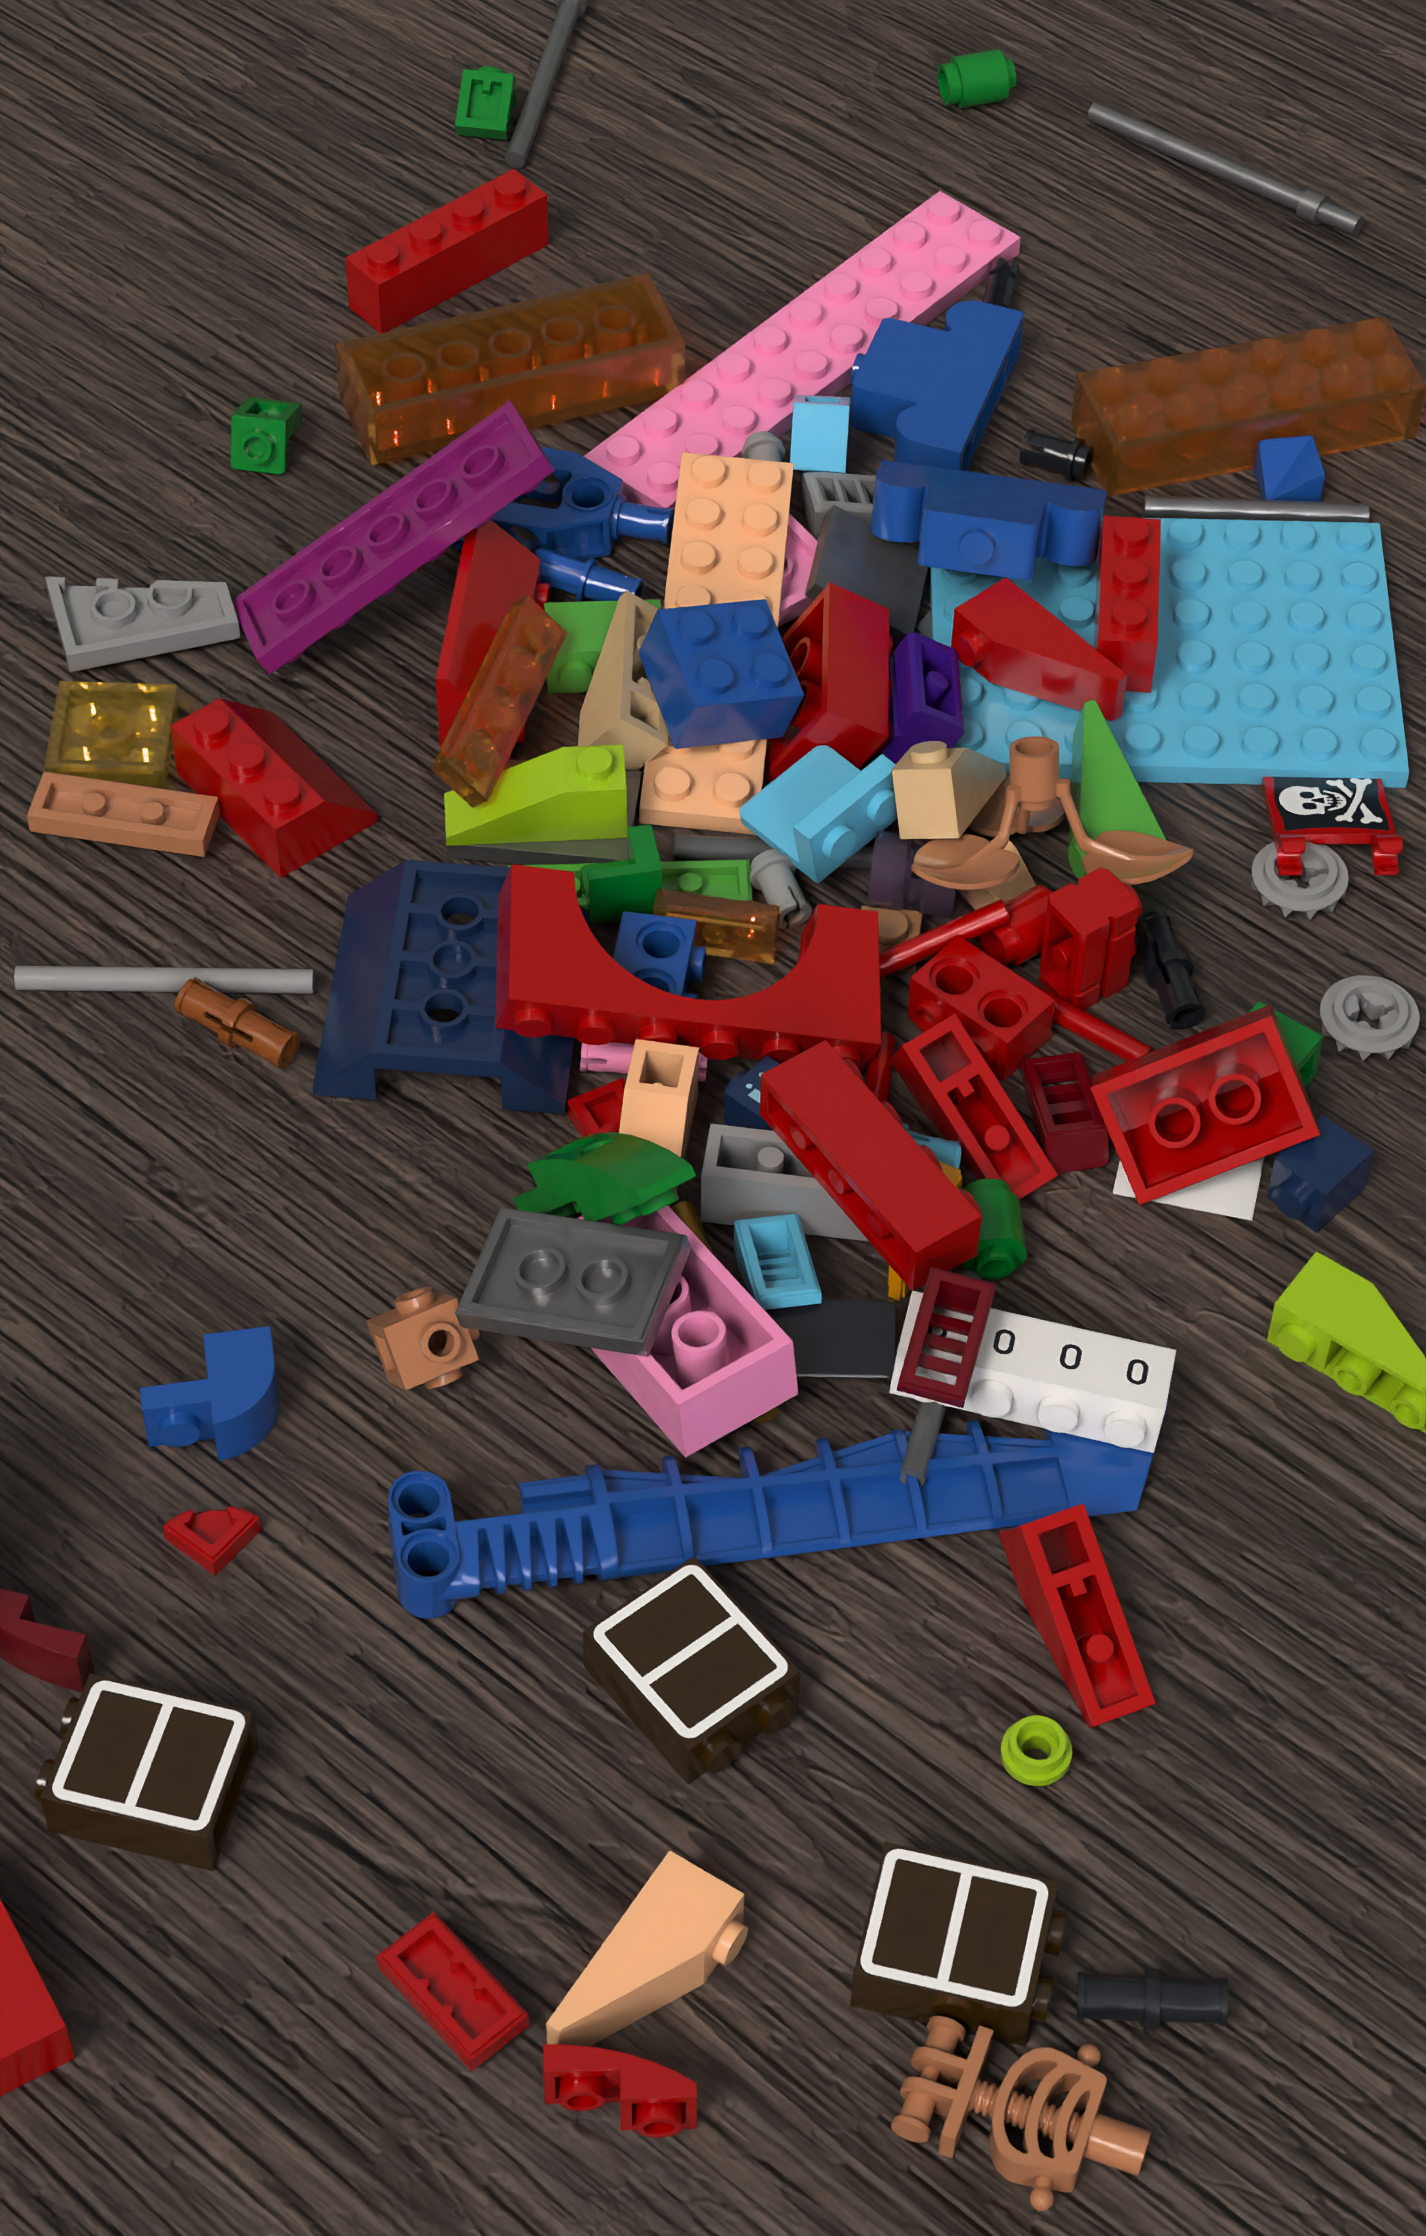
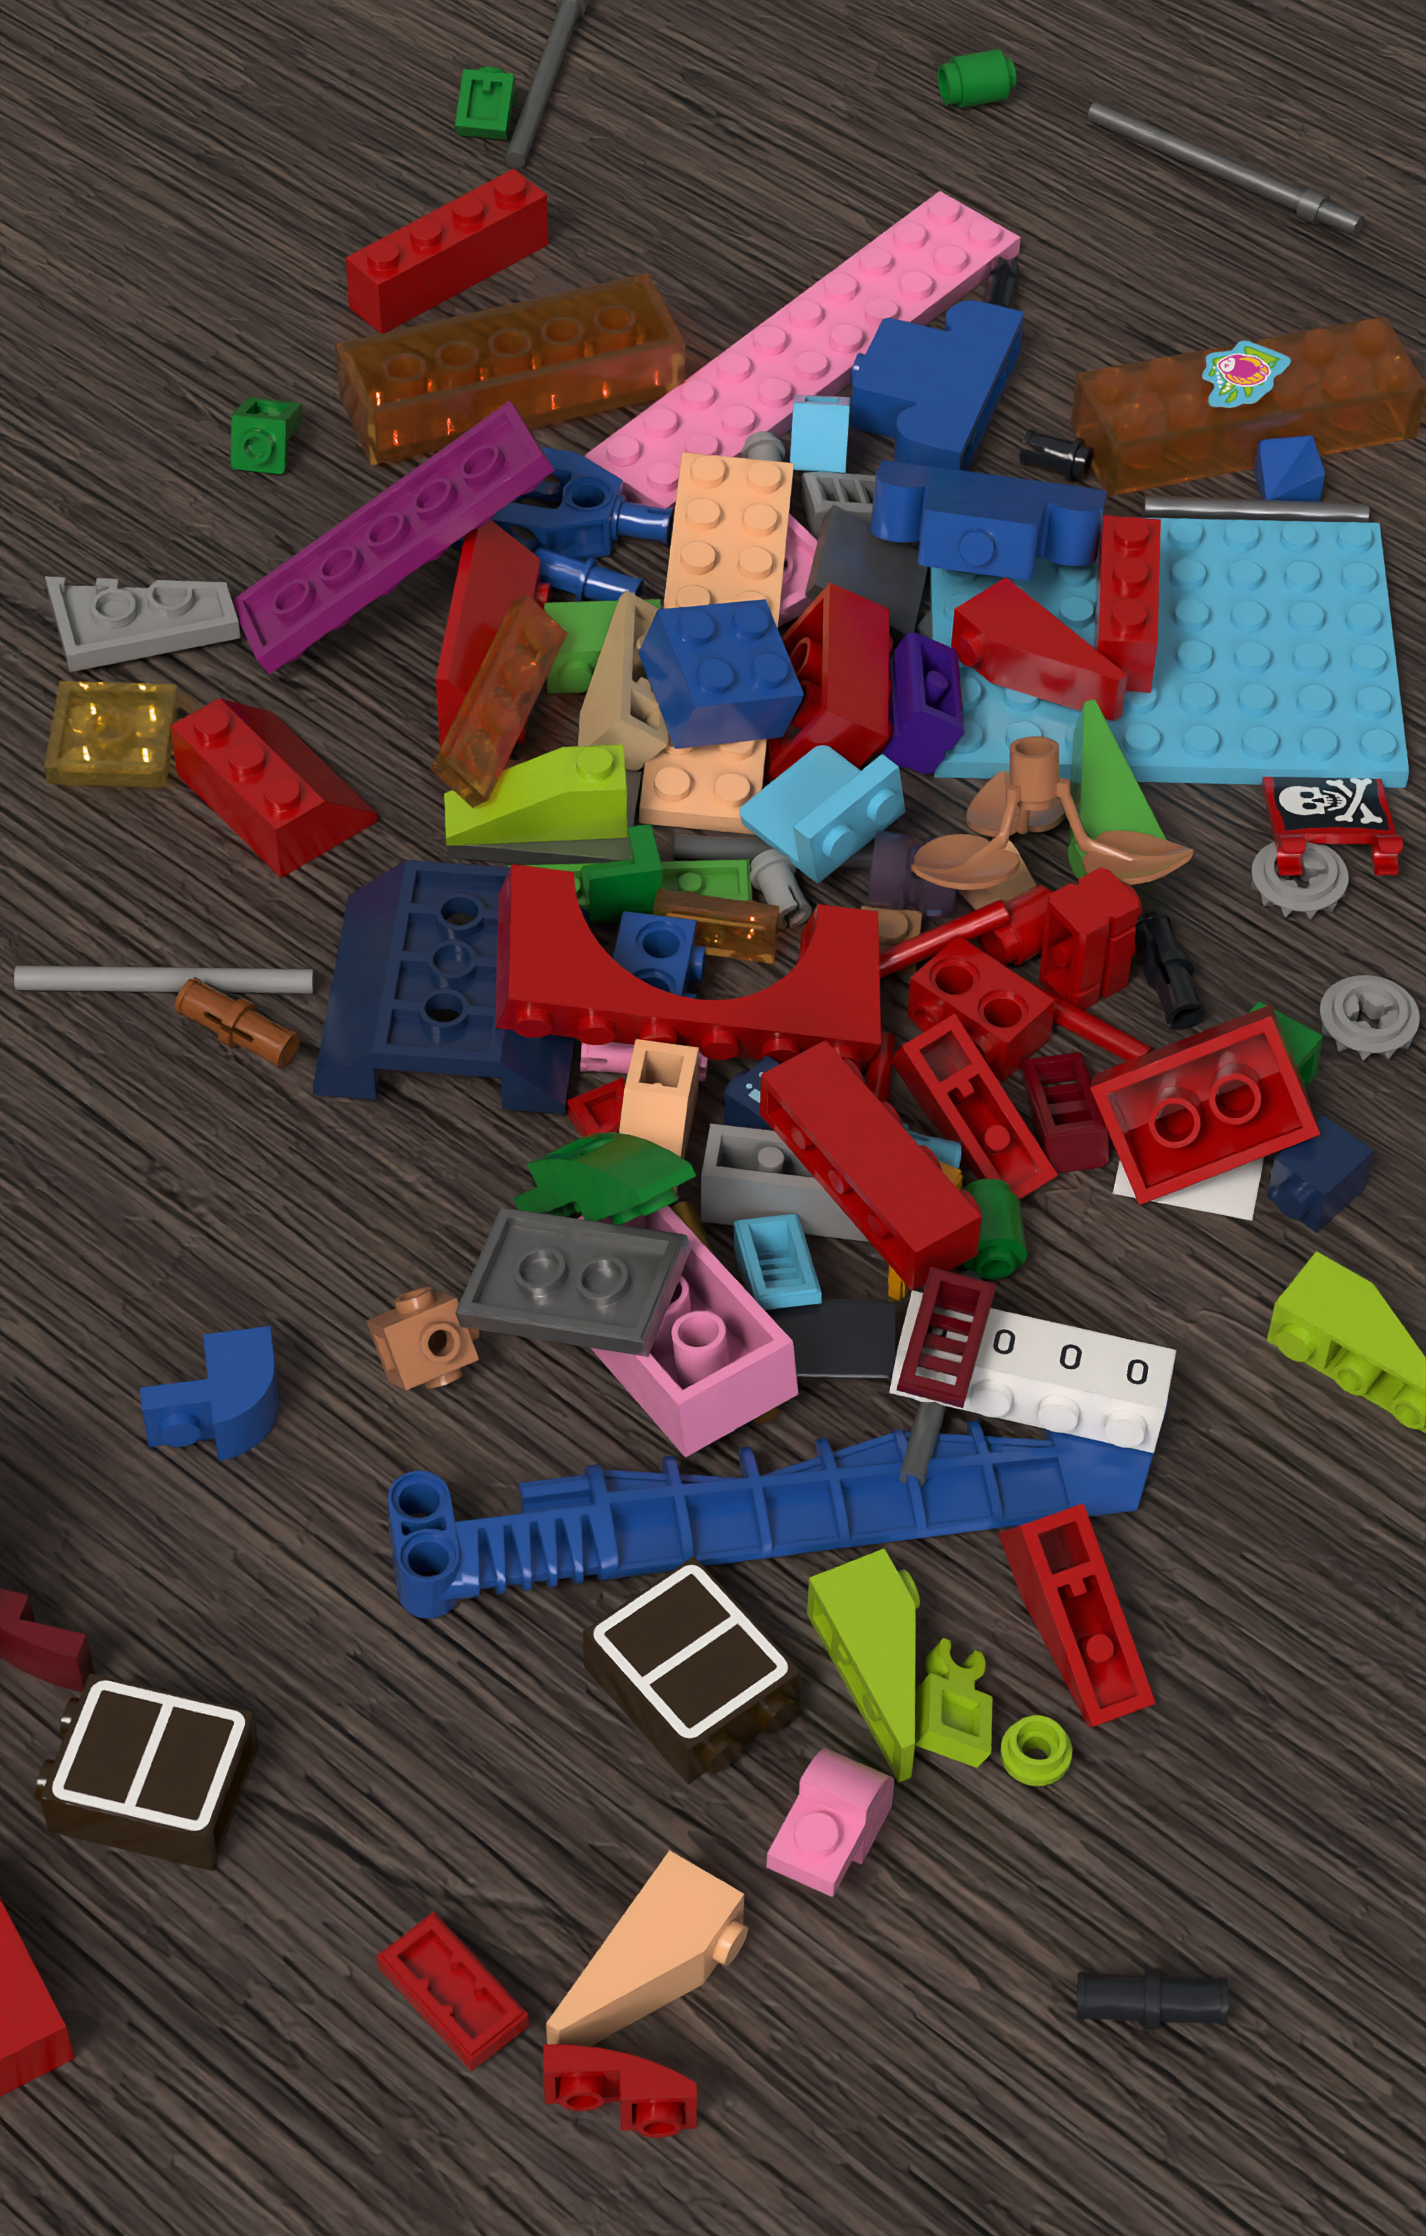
nougat plate [27,772,220,857] -> none
red tile [162,1506,262,1576] -> none
dark brown brick [850,1842,1068,2047] -> none
nougat torso [891,2016,1152,2211] -> none
tan slope [892,741,1006,839] -> none
none -> bright pink brick [766,1748,894,1897]
none -> lime slope [807,1548,920,1783]
none -> lime plate [915,1638,992,1768]
none -> sticker [1202,340,1291,408]

